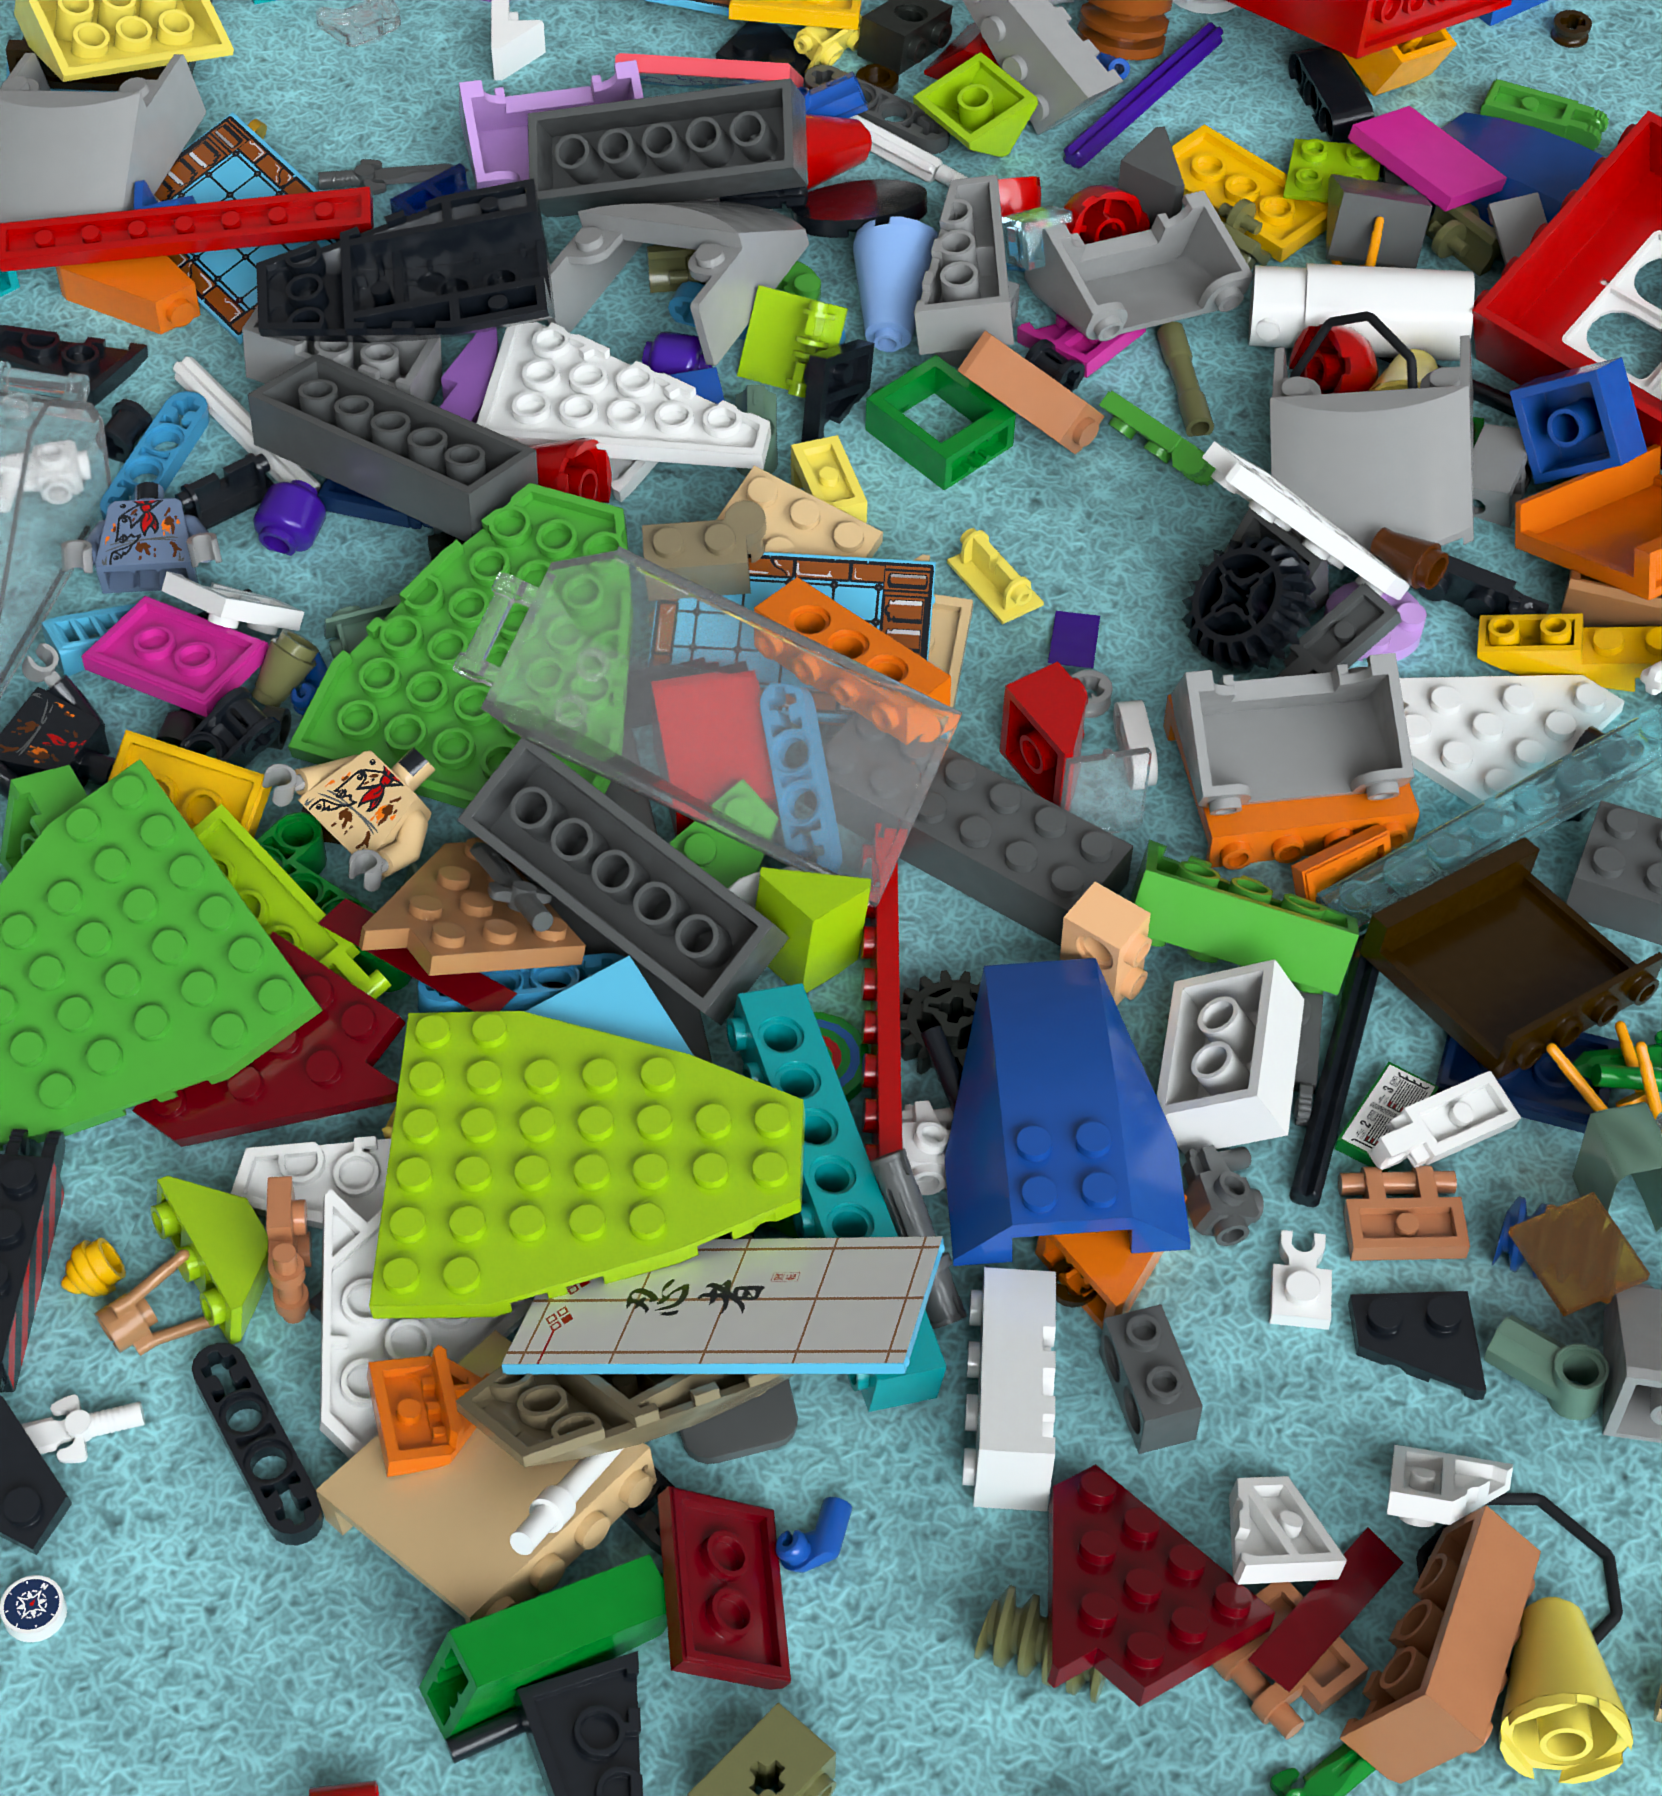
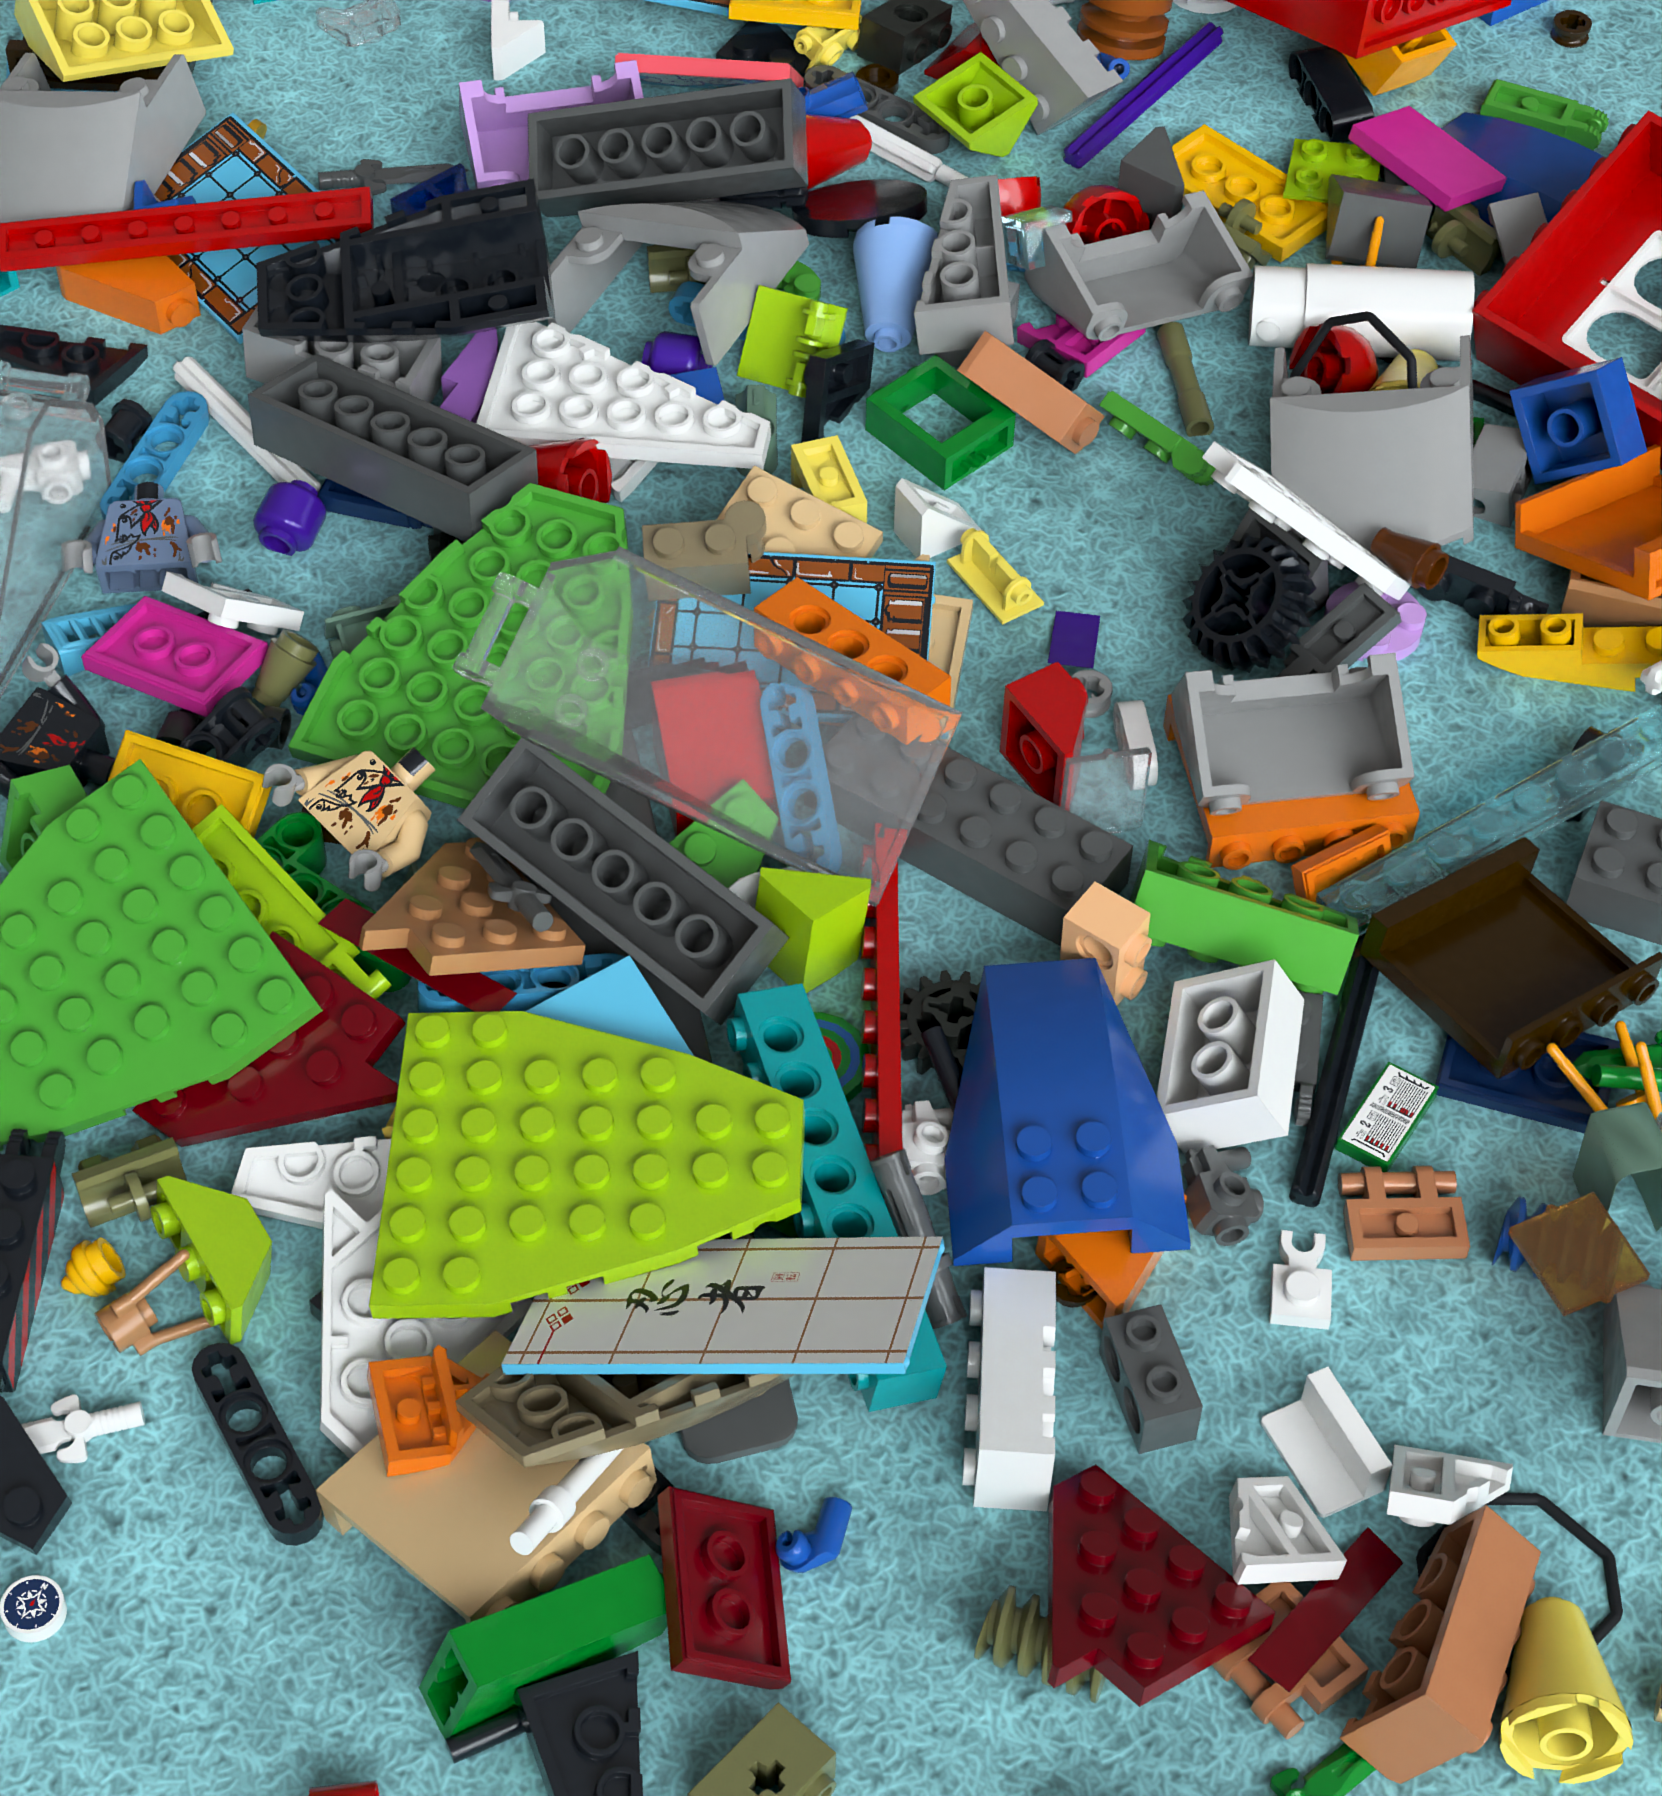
black hinge [175,453,274,529] -> none
nougat plate [266,1176,313,1324] -> none
black wing [1348,1291,1487,1400] -> none
white hinge [1367,1071,1521,1170] -> none
white wing [1399,675,1625,825] -> none
sand green piece [1484,1315,1609,1420] -> none
none -> olive hips [72,1134,187,1228]
none -> white slope [894,478,981,558]
none -> white panel [1261,1367,1392,1518]

